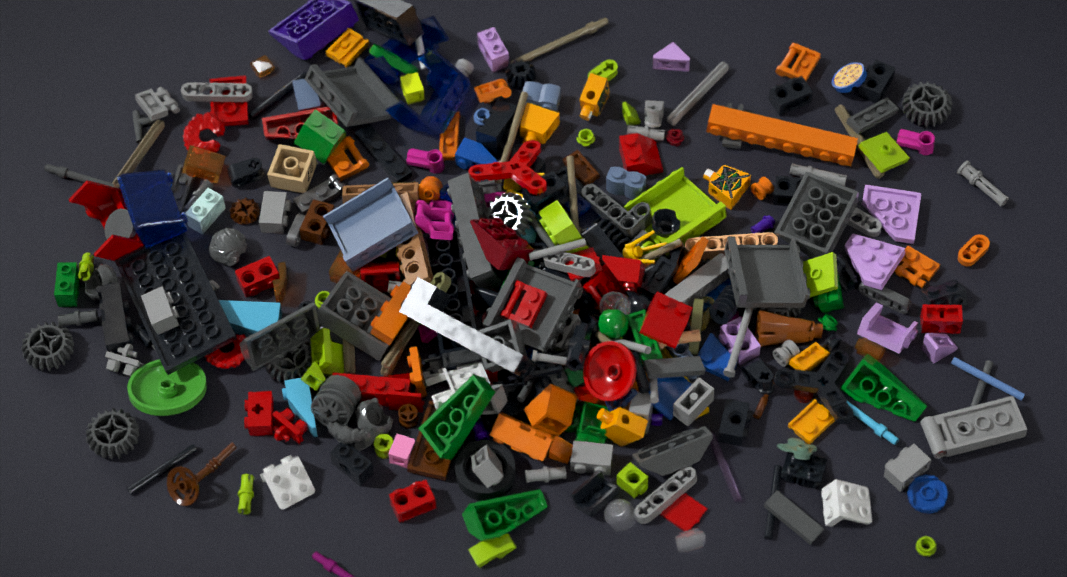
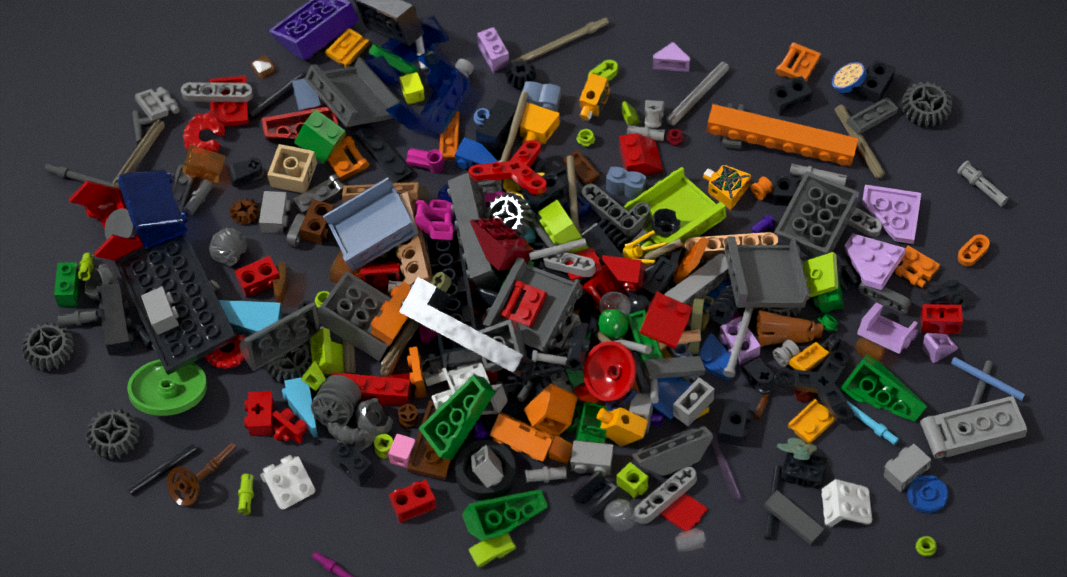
light grey hips [105,344,144,377] -> none
light aqua brick [185,188,226,235] -> none
red piece [386,391,424,413] -> none
orange head [418,176,443,203] -> none
orange plate [474,79,511,103] -> none
lime plate [858,132,910,173] -> none
dark pink piece [897,129,935,155] -> none

